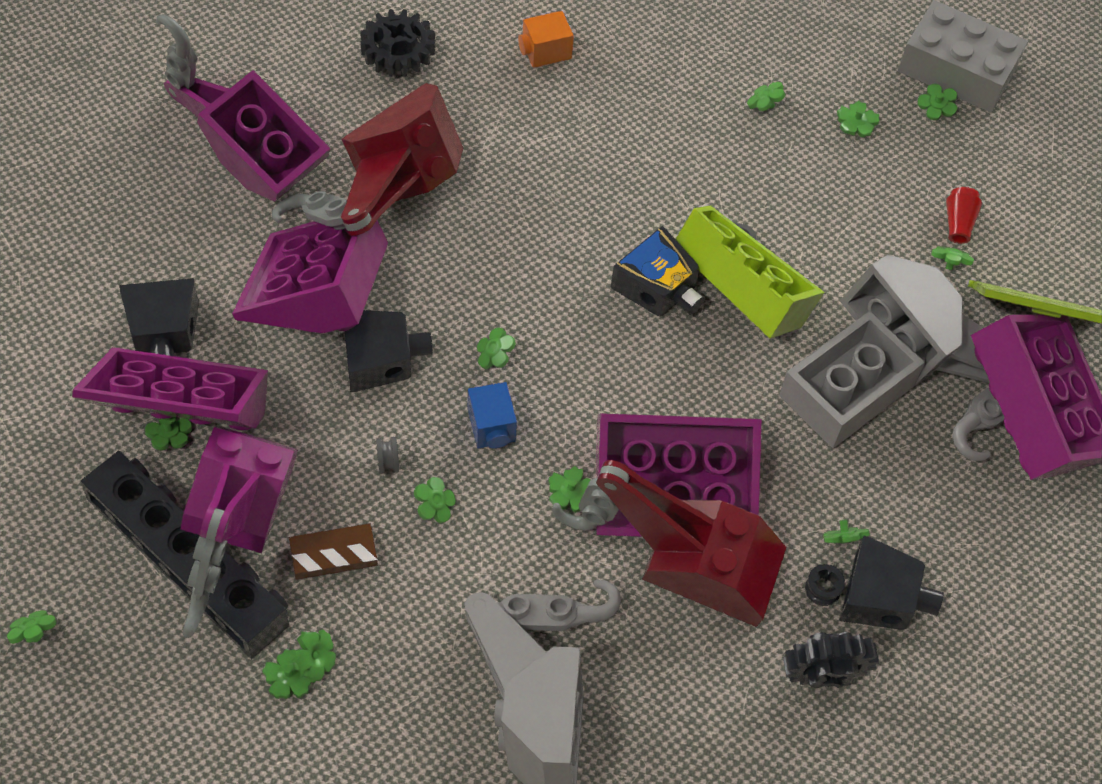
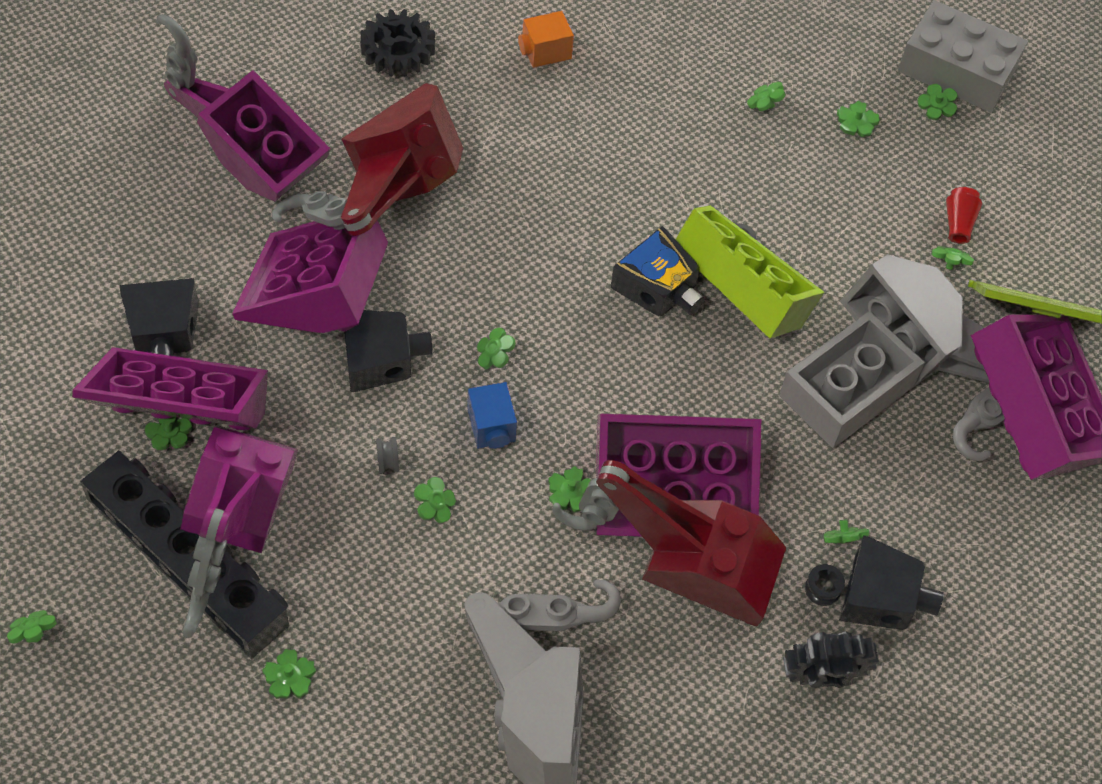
reddish brown tile [289,523,378,580] -> none
bright green plant [292,630,336,683] -> none

